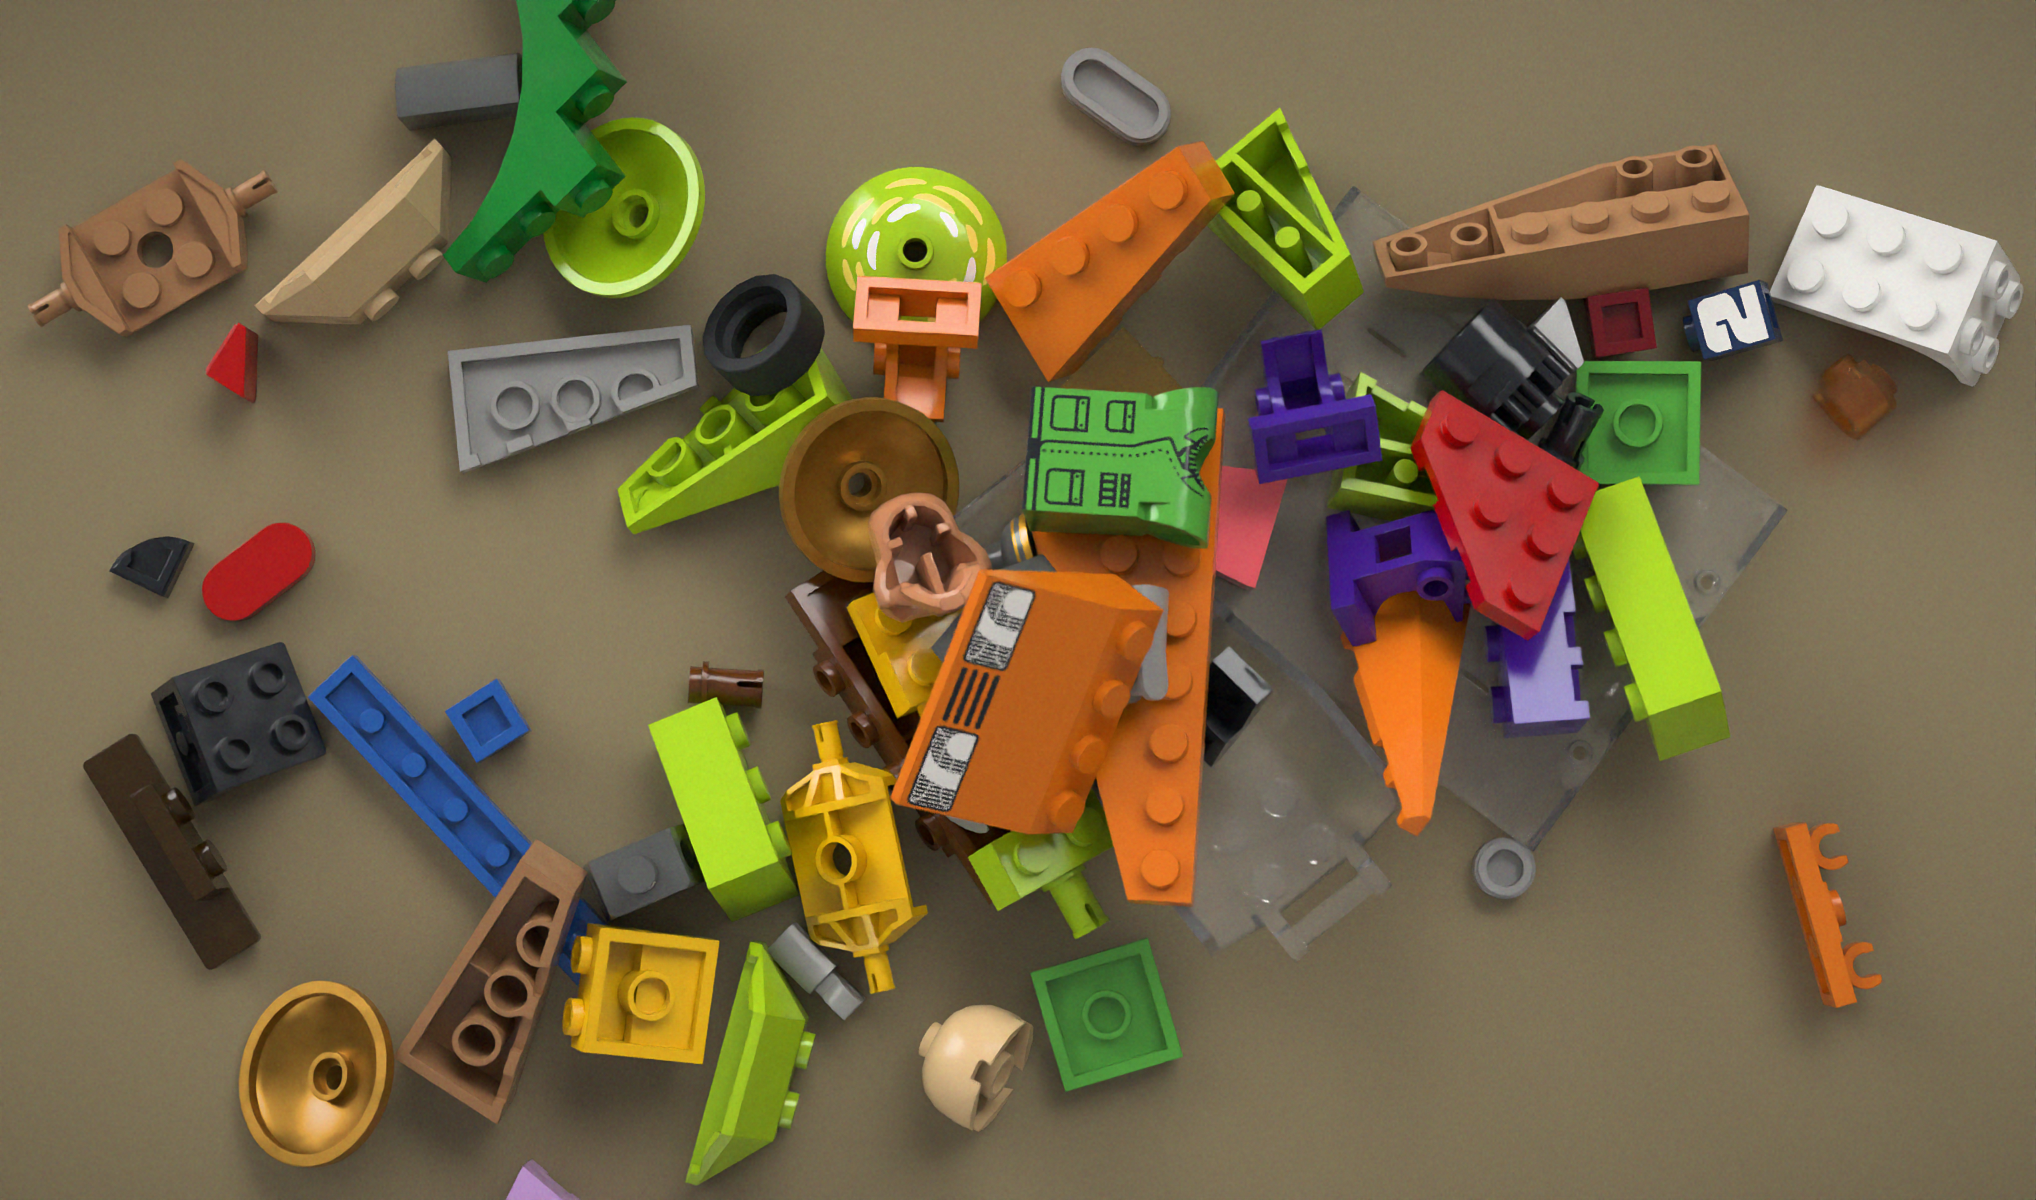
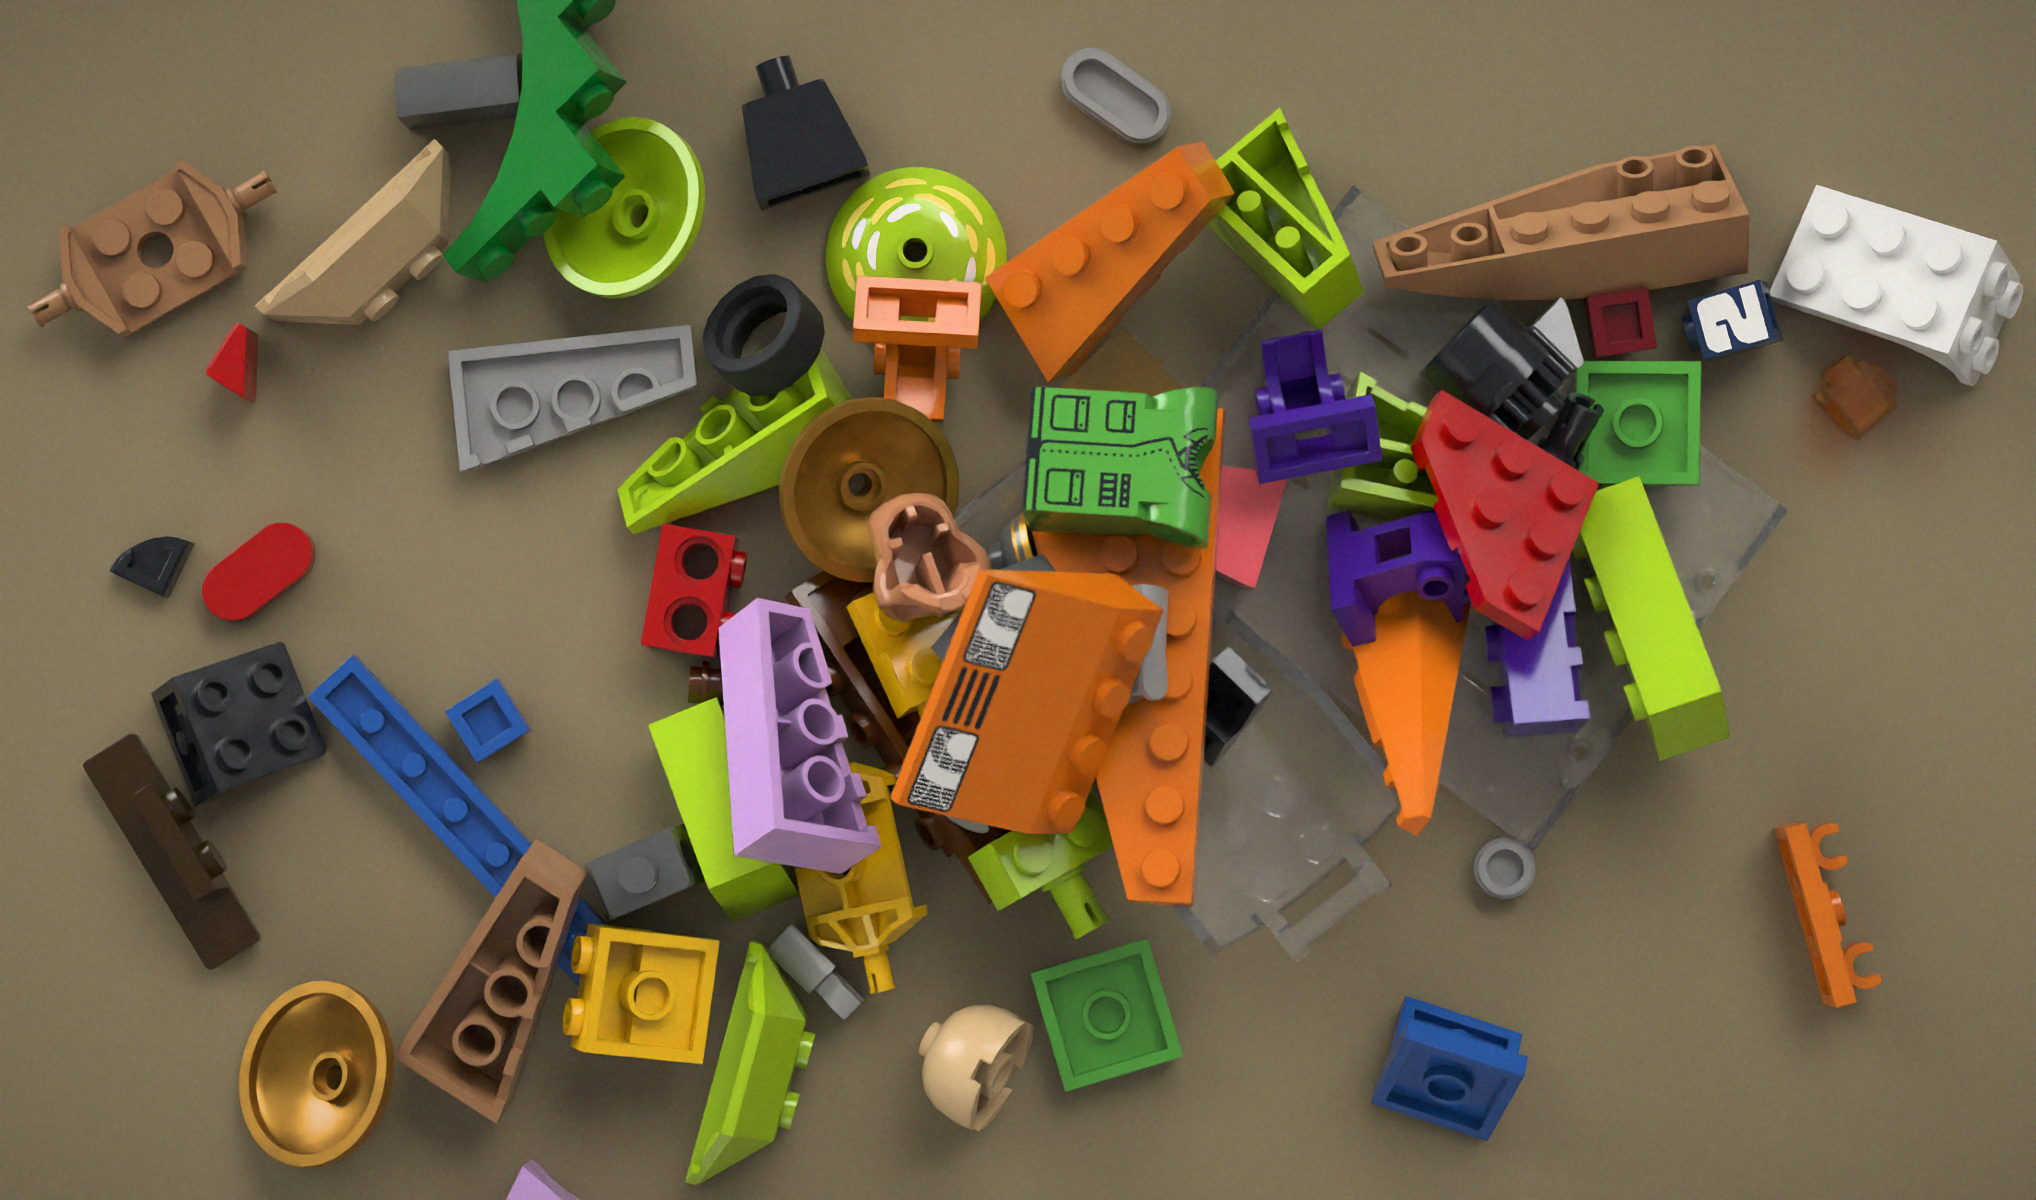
none -> red brick [641,523,748,659]
none -> lavender wedge [718,598,882,874]
none -> black torso [742,56,870,211]
none -> blue bracket [1371,996,1528,1141]

